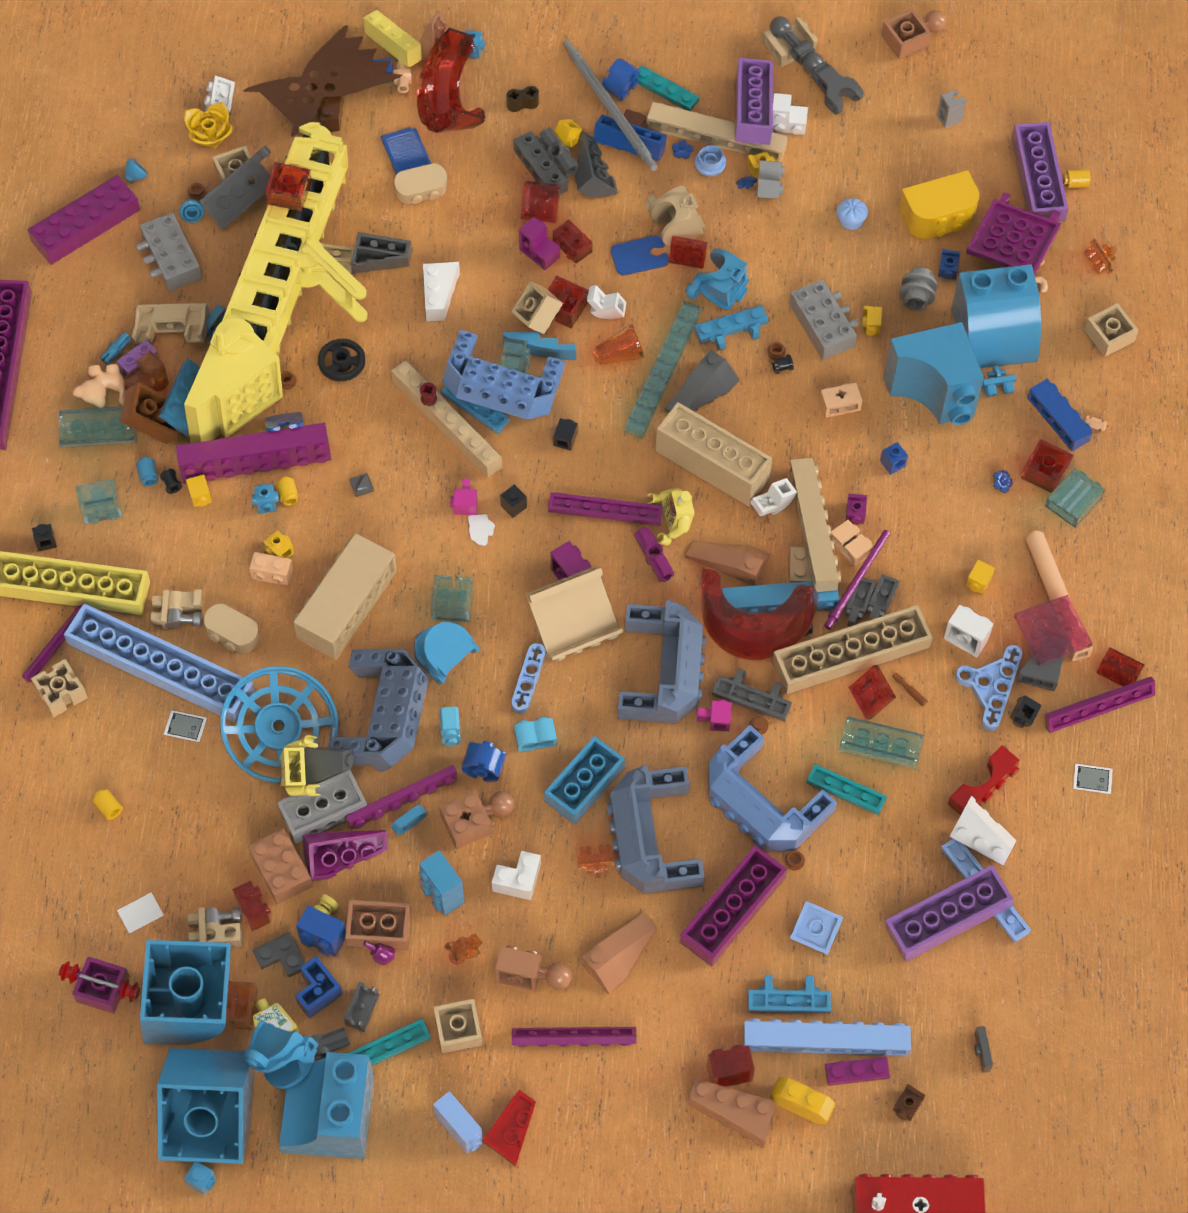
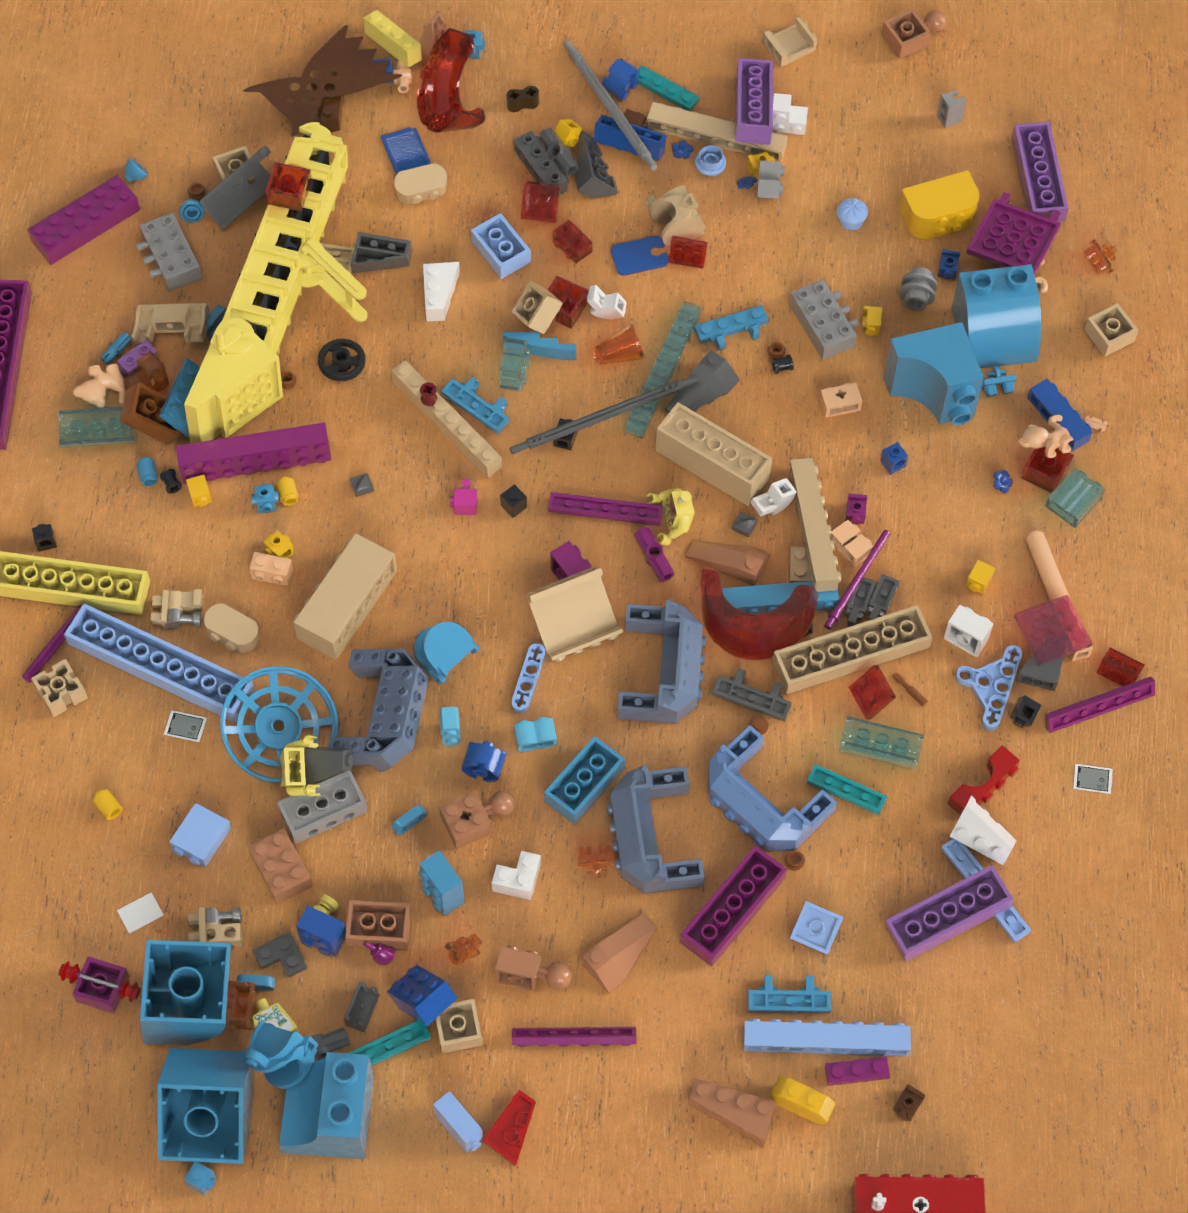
clear light blue brick [76,479,122,524] -> none
yellow brick [184,102,233,148] -> none
white bracket [204,76,235,114] -> none
clear red brick [232,881,271,931] -> none
piece [265,412,304,432] -> none
blue brick [295,956,343,1019] -> none
magenta wedge [303,830,387,881] -> none
magenta plate [346,765,458,830] -> none
clear light blue piece [431,575,474,622] -> none
medium blue wedge [443,330,566,420] -> none
white sticker [468,514,495,546] -> none
magenta brick [519,217,560,270] -> none
dark azure animal [685,248,749,310] -> none
dark pink brick [697,700,732,732] -> none
clear red brick [706,1044,755,1087] -> none
dark grey piece [769,16,863,115] -> none
dark grey plate [974,1026,993,1073] -> none
yellow brick [1063,169,1090,188] -> none
none -> light blue brick [170,803,232,867]
none -> dark azure beam [235,974,275,991]
none -> blue brick [387,965,458,1026]
none -> light blue brick [471,213,531,279]
none -> dark grey axle [509,375,698,454]
none -> dark grey tile [732,512,758,537]
none -> light nougat animal [1018,415,1073,458]

